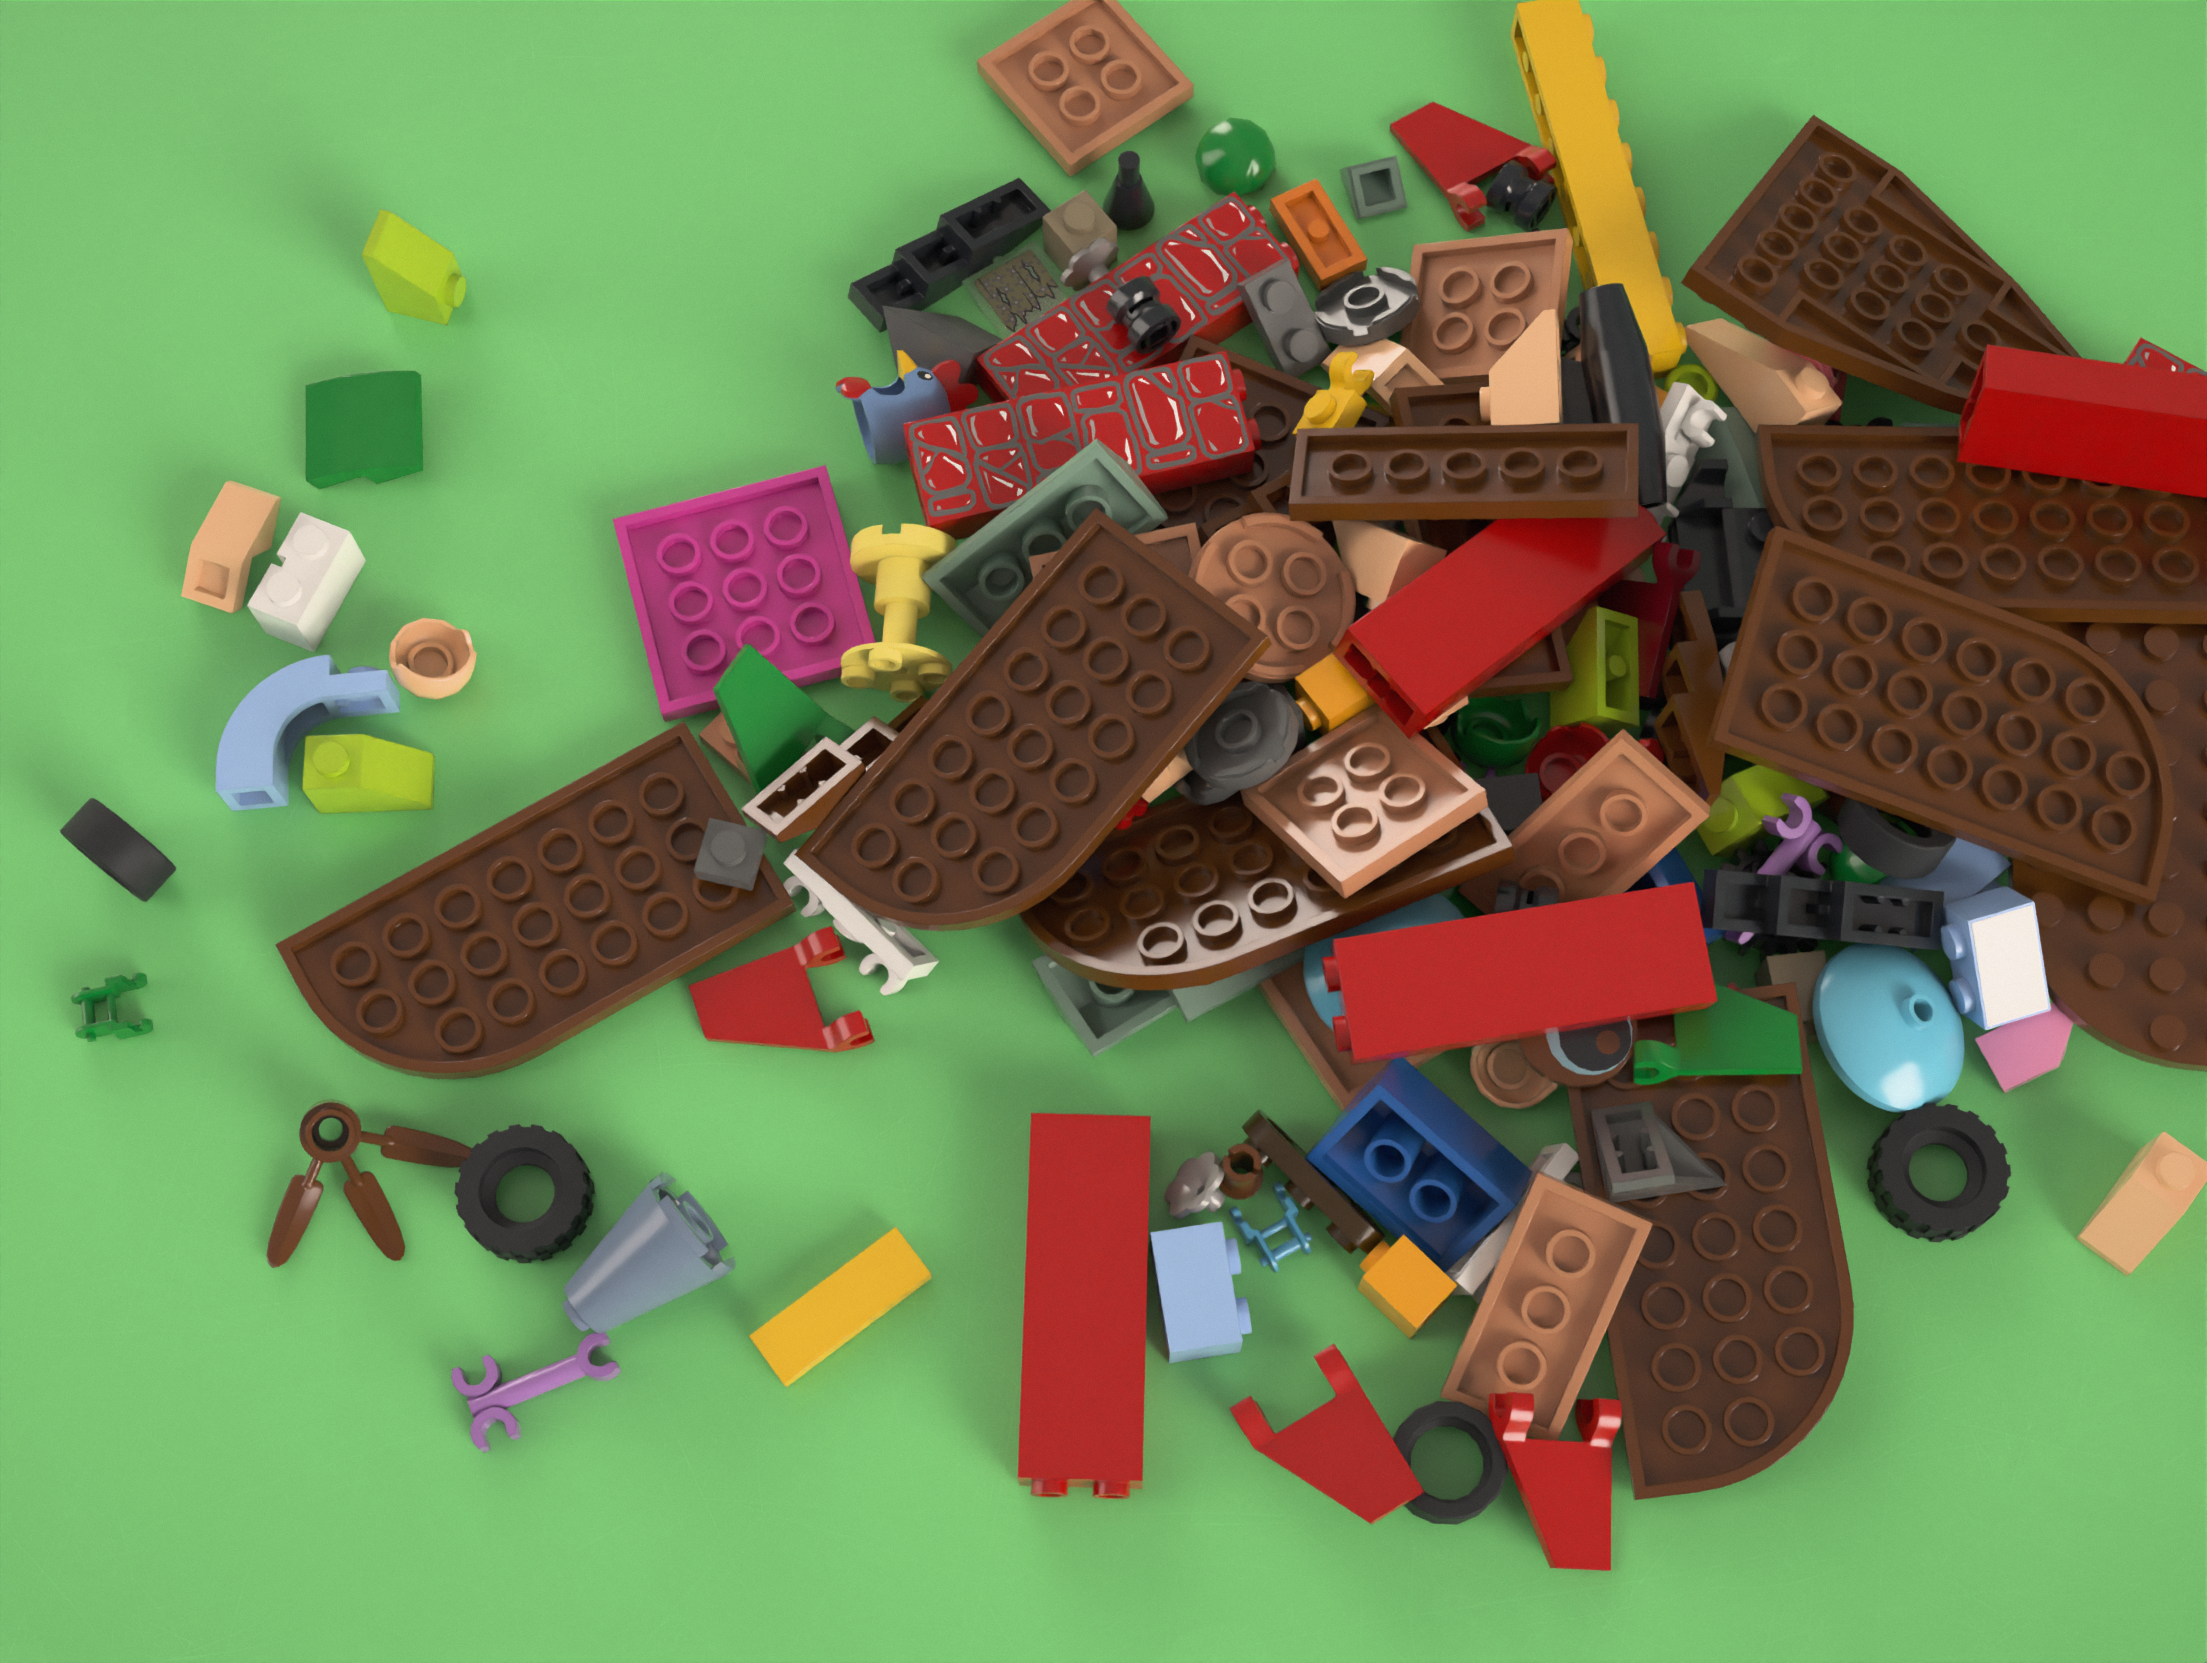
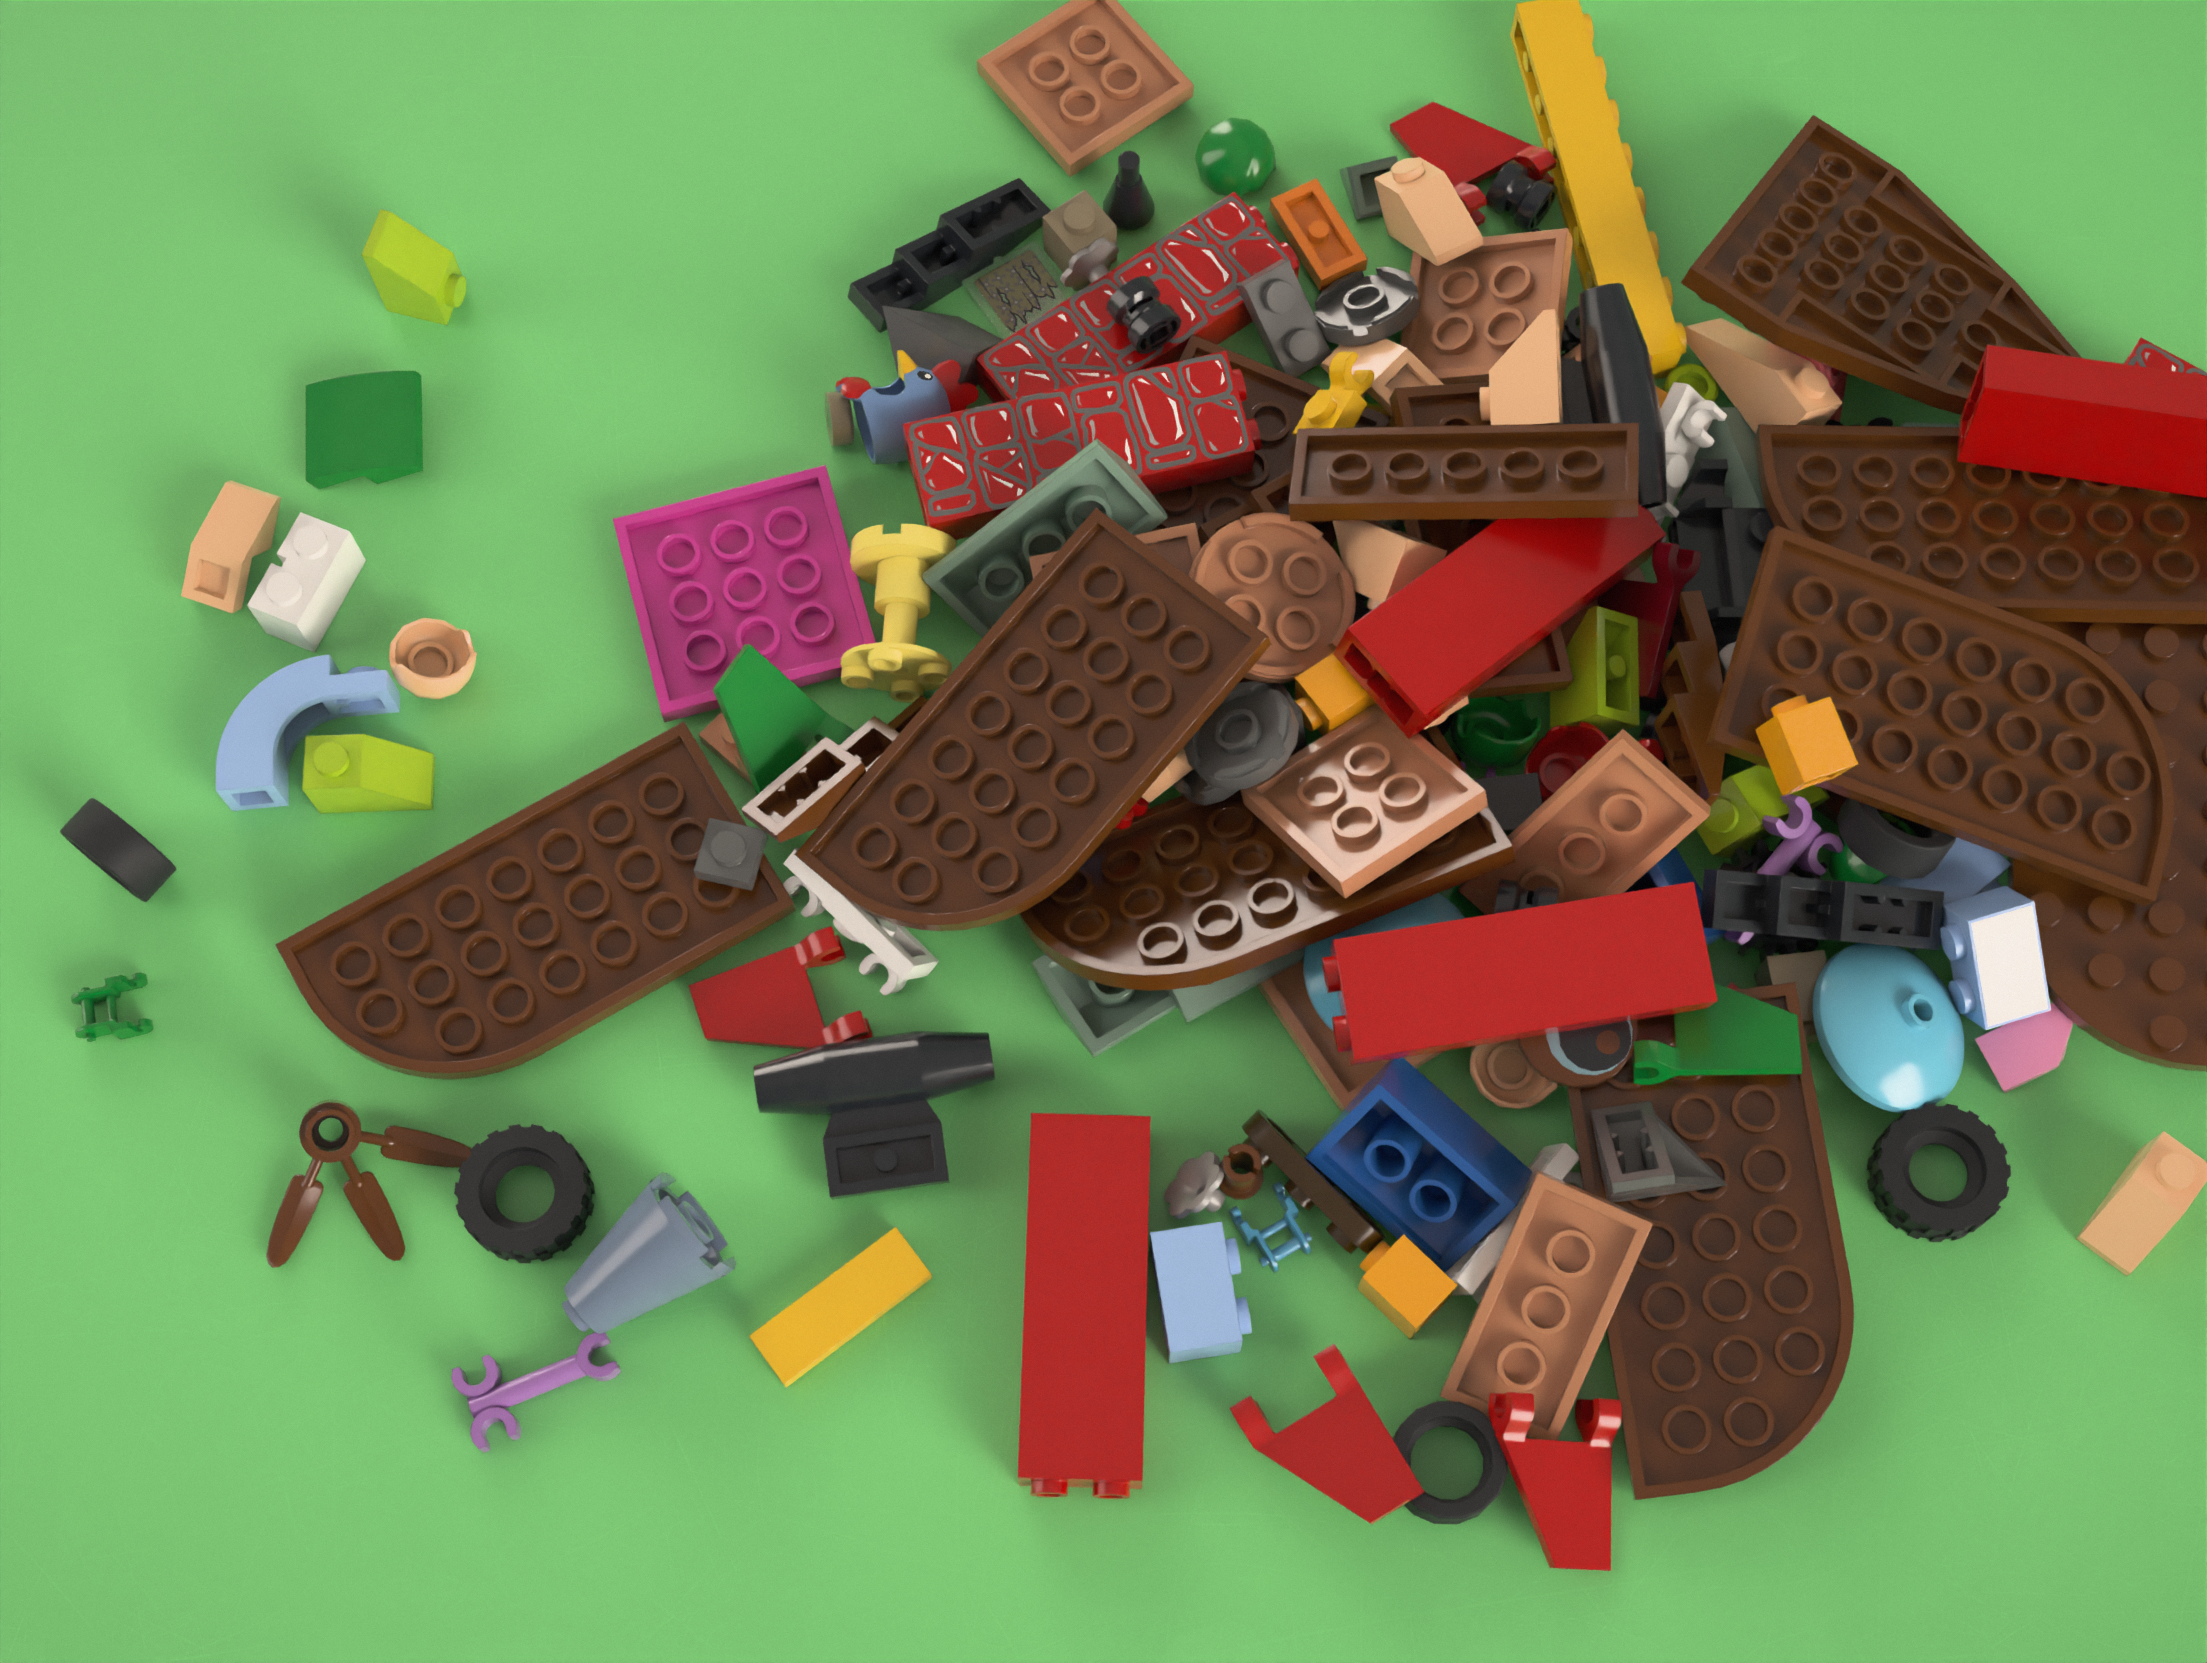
none -> black plate [754,1031,995,1200]
none -> dark tan tile [825,391,854,447]
none -> light nougat slope [1374,157,1484,266]
none -> light orange brick [1755,695,1858,796]

